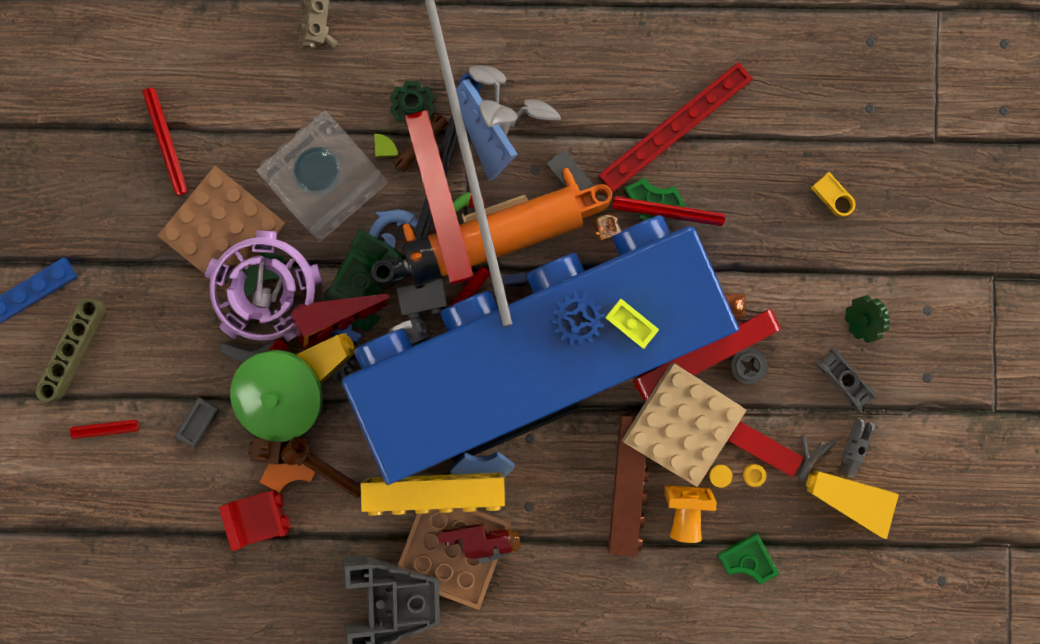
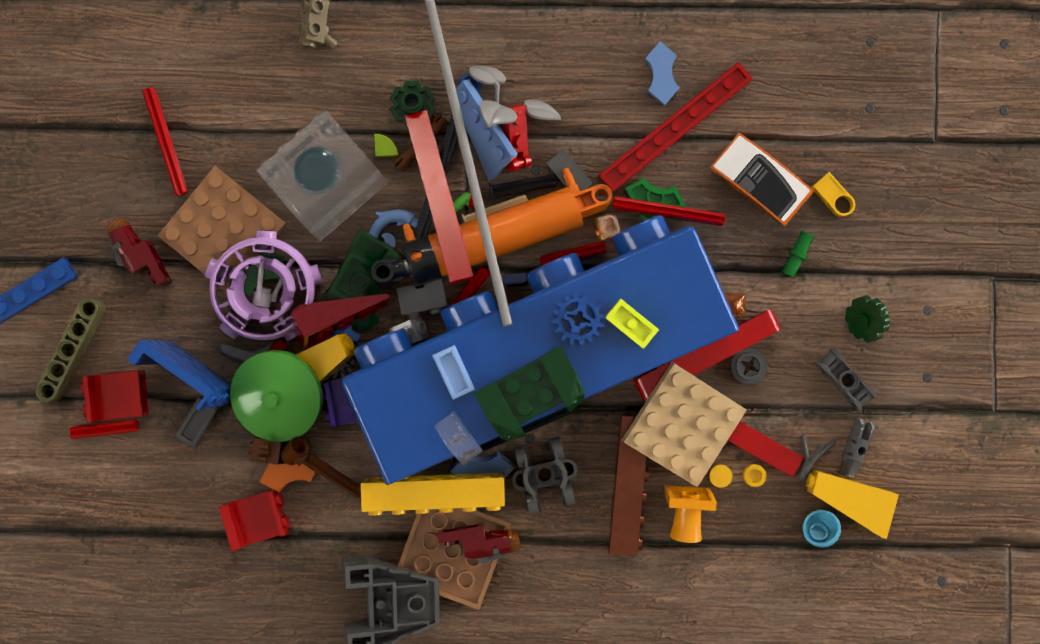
green tile [717,532,779,585] -> none
none -> red panel [81,370,150,422]
none -> dark red plate [107,218,172,286]
none -> blue panel [127,340,231,410]
none -> dark purple bracket [322,378,358,427]
none -> light blue tile [432,345,475,400]
none -> clear slope [434,411,483,465]
none -> dark green piece [474,345,585,441]
none -> black axle [488,174,557,201]
none -> red plate [503,104,532,172]
none -> dark grey piece [512,436,577,515]
none -> red axle [540,241,606,266]
none -> medium blue tile [645,41,680,106]
none -> slope [710,133,814,227]
none -> green pin [781,231,814,278]
none -> medium azure piece [802,509,841,548]

